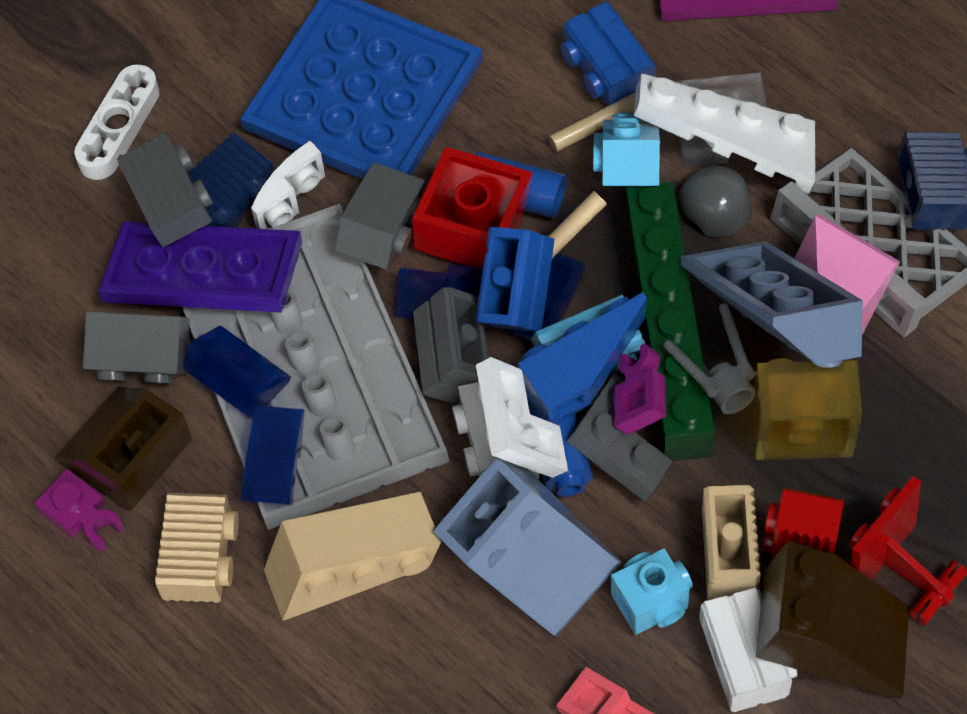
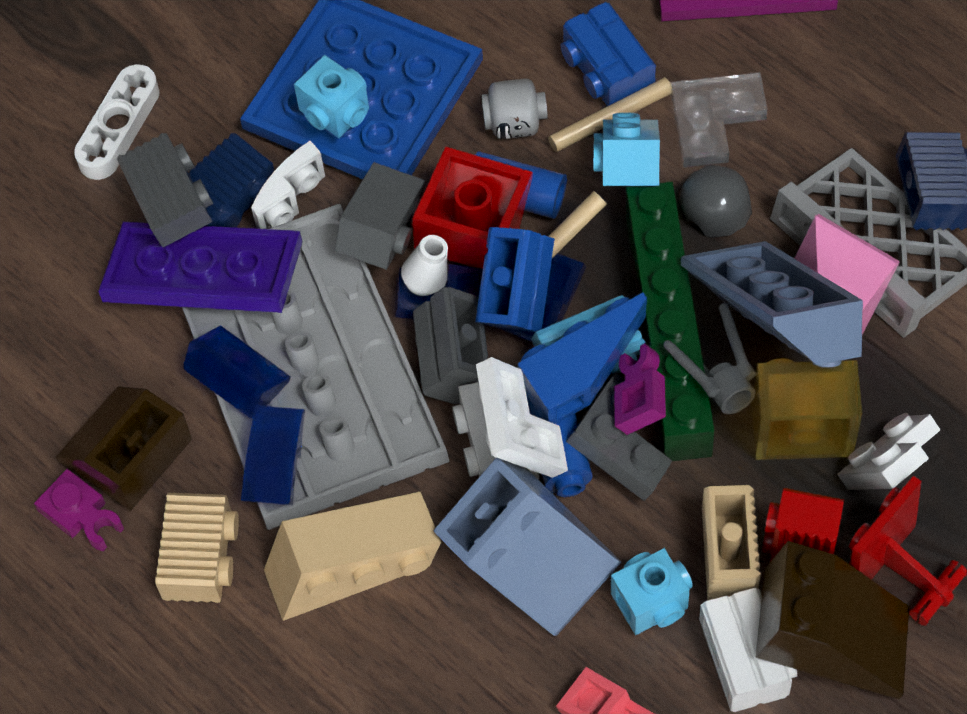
dark grey brick [83,312,190,383] -> none
white wing [634,74,815,194] -> none
none -> medium azure brick [294,55,369,138]
none -> white cone [401,235,448,296]
none -> light grey head [481,78,548,139]
none -> white plate [837,413,940,490]

